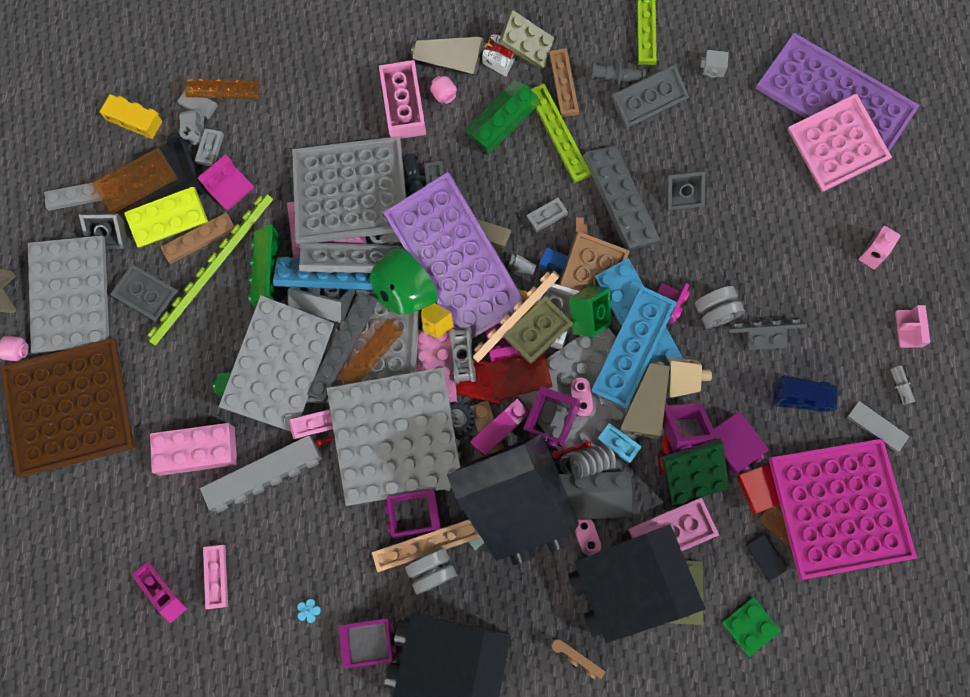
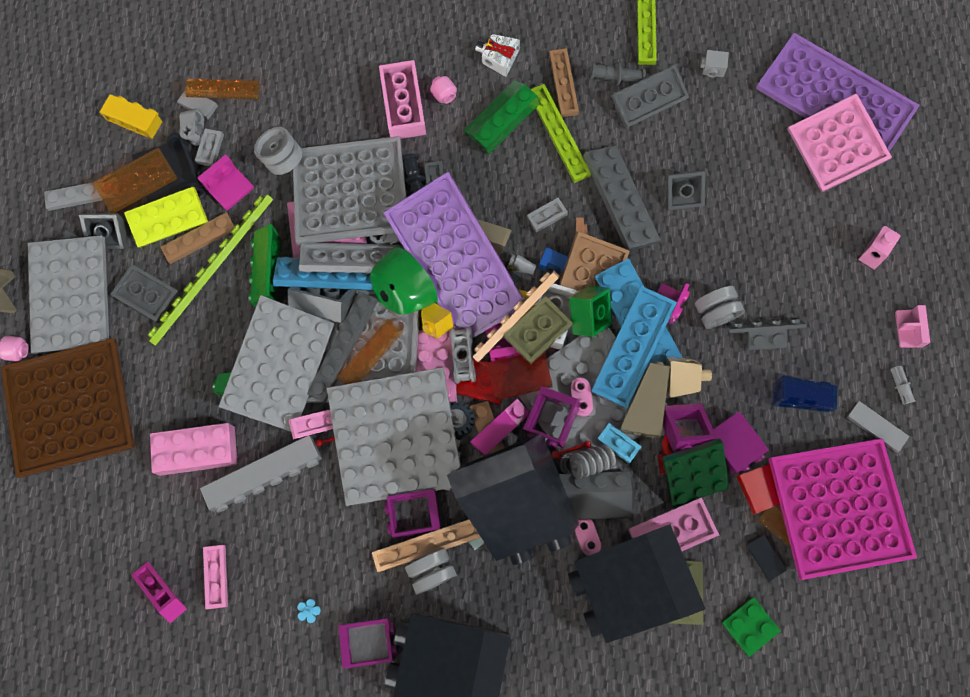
slope [411,37,484,74] -> none
plate [498,10,554,69] -> none
medium nougat plate [551,639,606,680] -> none
none -> light grey wheel [254,127,302,175]

